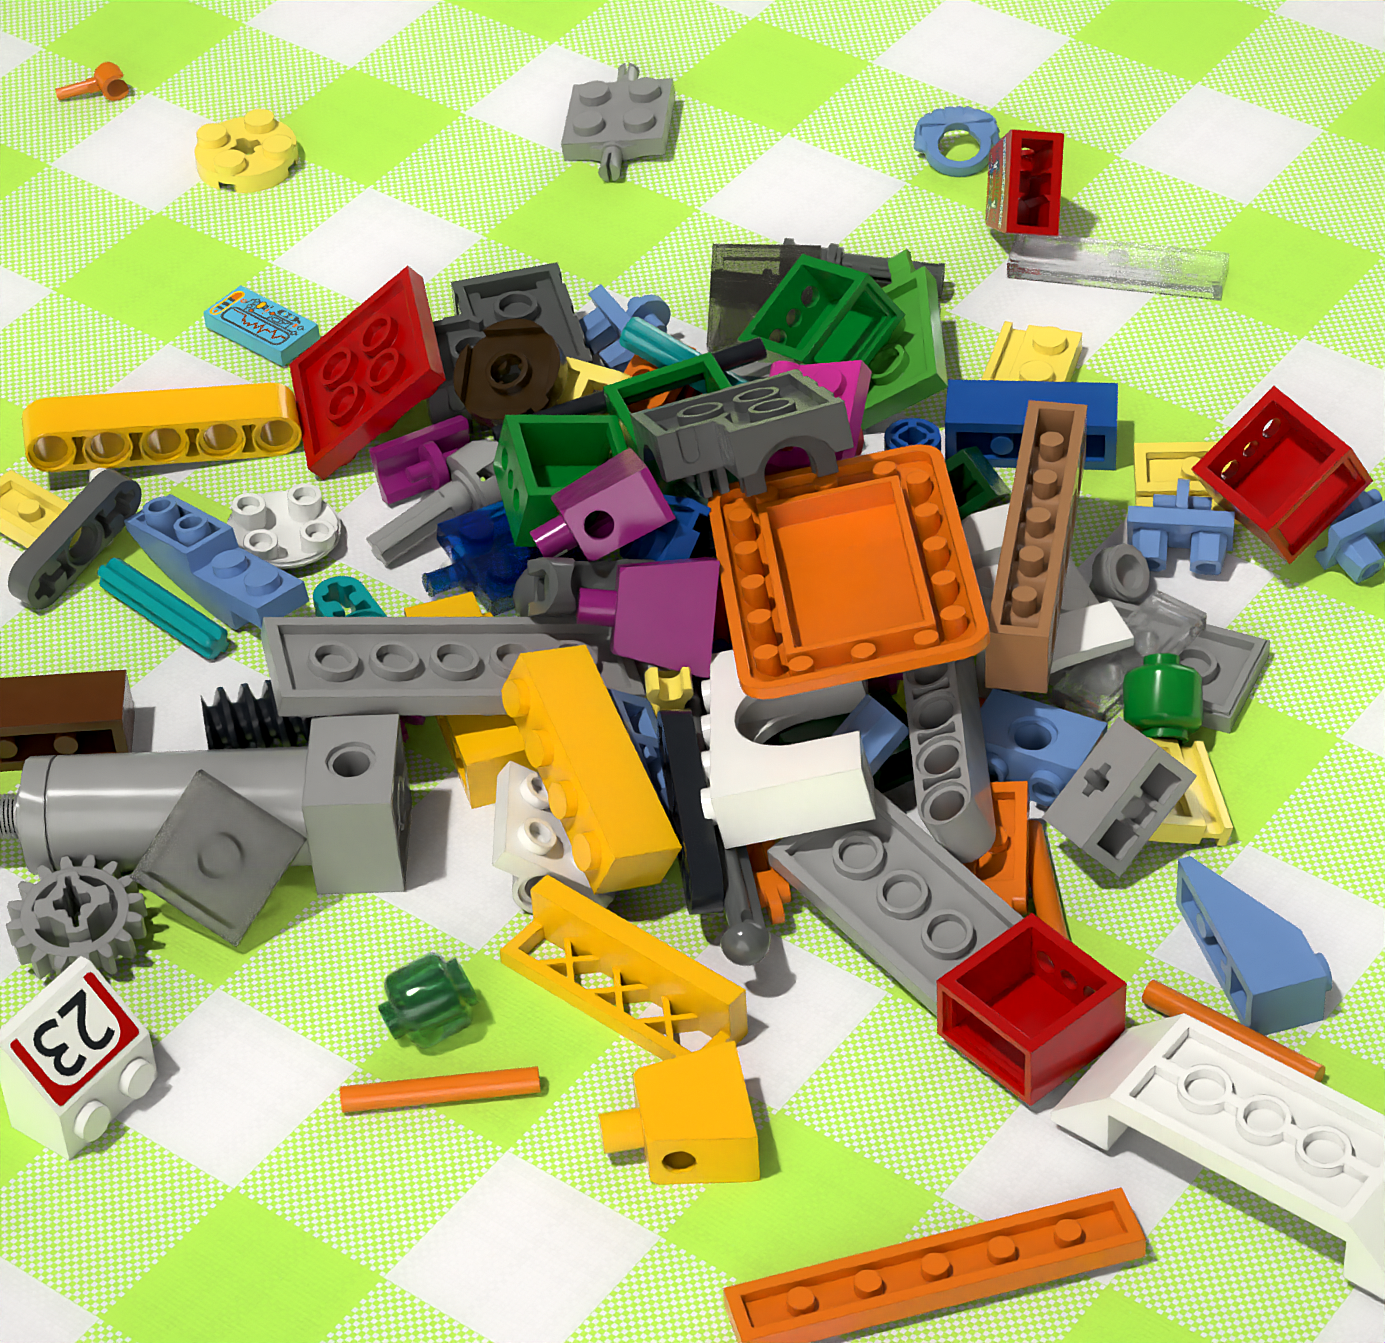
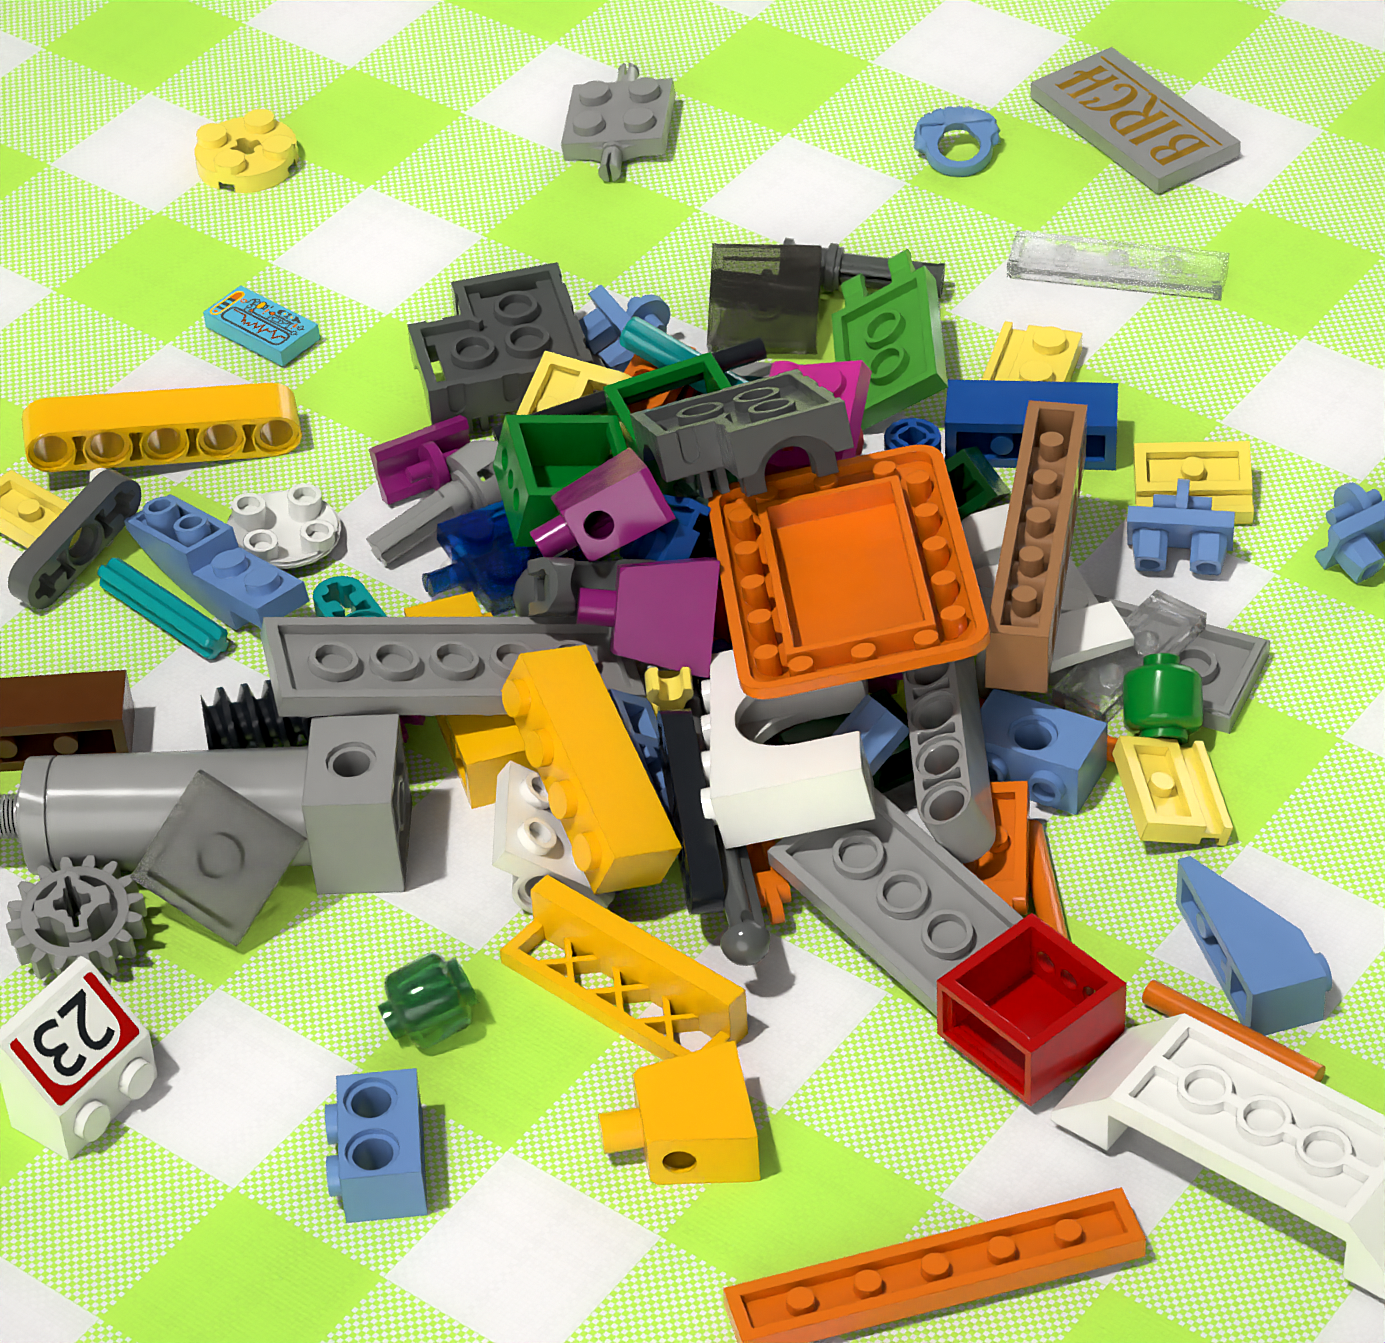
orange hand [55,62,129,101] -> none
red plate [289,265,446,480] -> none
orange bar [340,1066,541,1113] -> none
dark brown plate [453,319,568,428] -> none
green piece [737,254,905,366] -> none
red torso [985,129,1064,237] -> none
light grey brick [1042,717,1197,877] -> none
light grey tile [1089,544,1150,603] -> none
red piece [1191,386,1373,565] -> none
none -> medium blue brick [325,1068,428,1223]
none -> light grey tile [1030,47,1241,194]

